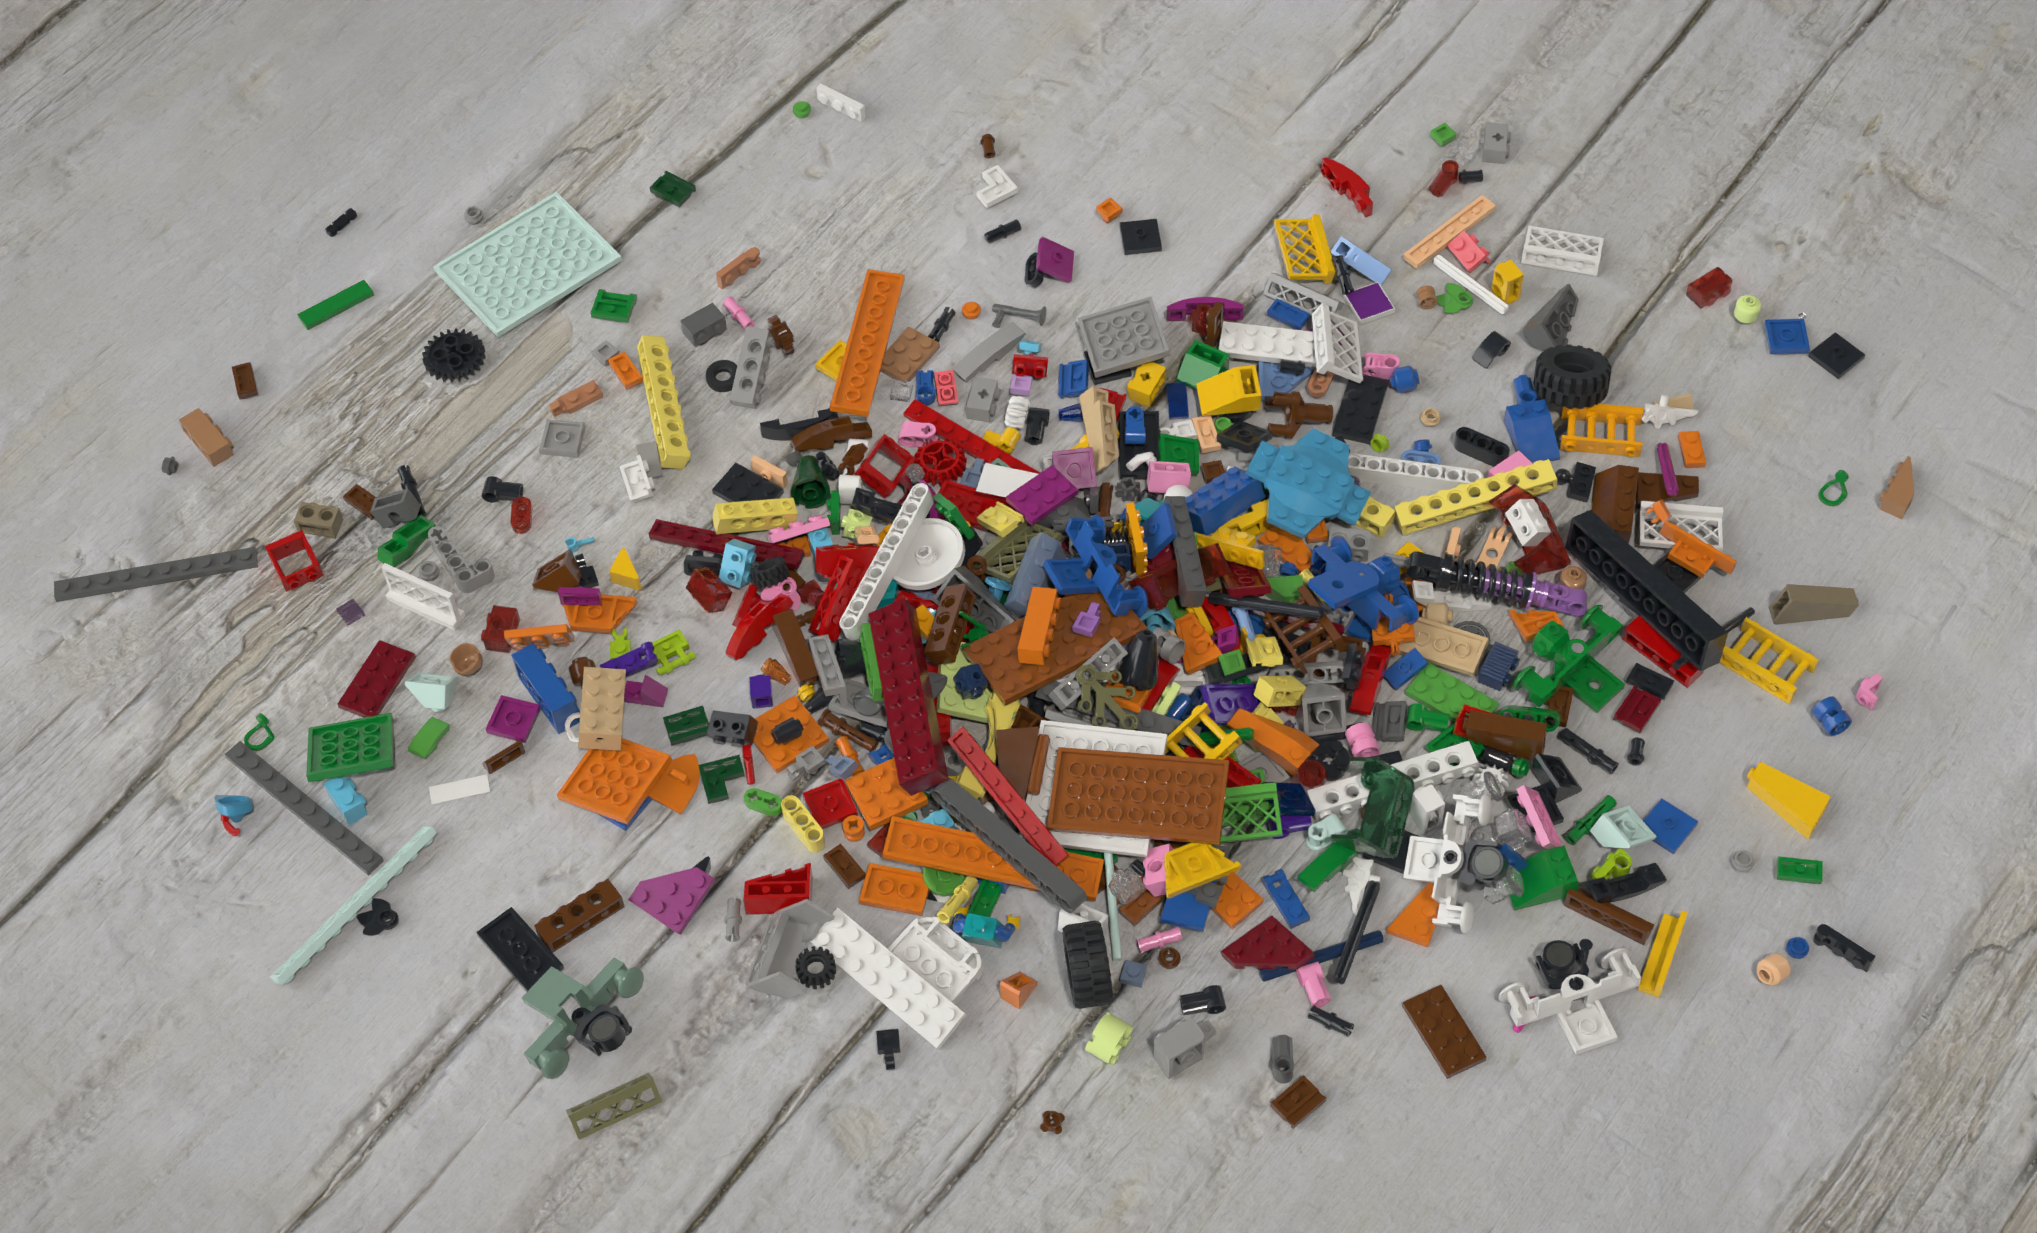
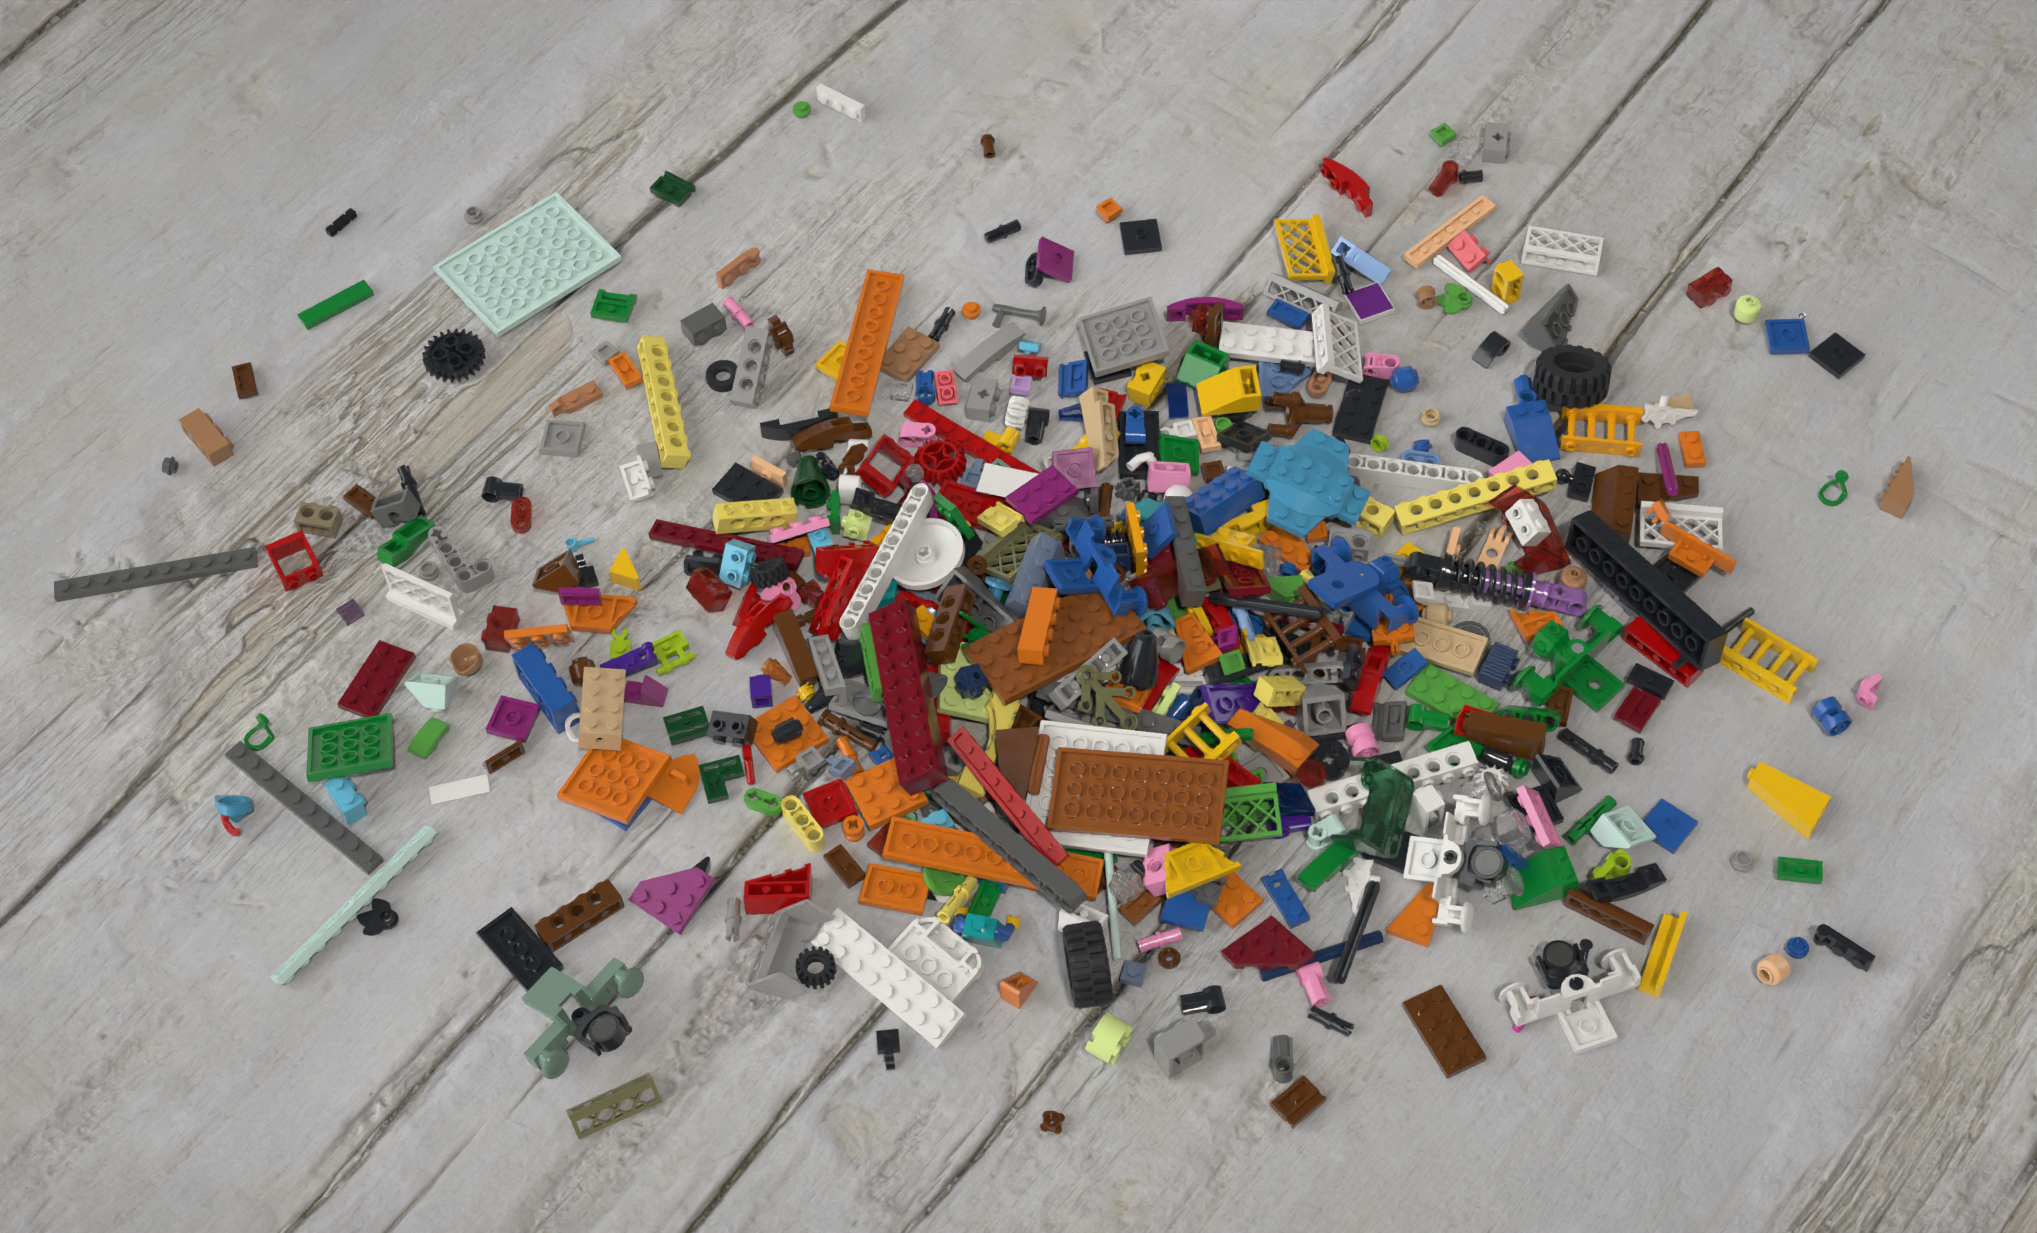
light nougat plate [855,526,879,544] -> none
white plate [977,165,1018,208] -> none
medium lavender plate [1072,602,1101,637] -> none
dark tan slope [1769,584,1859,625] -> none

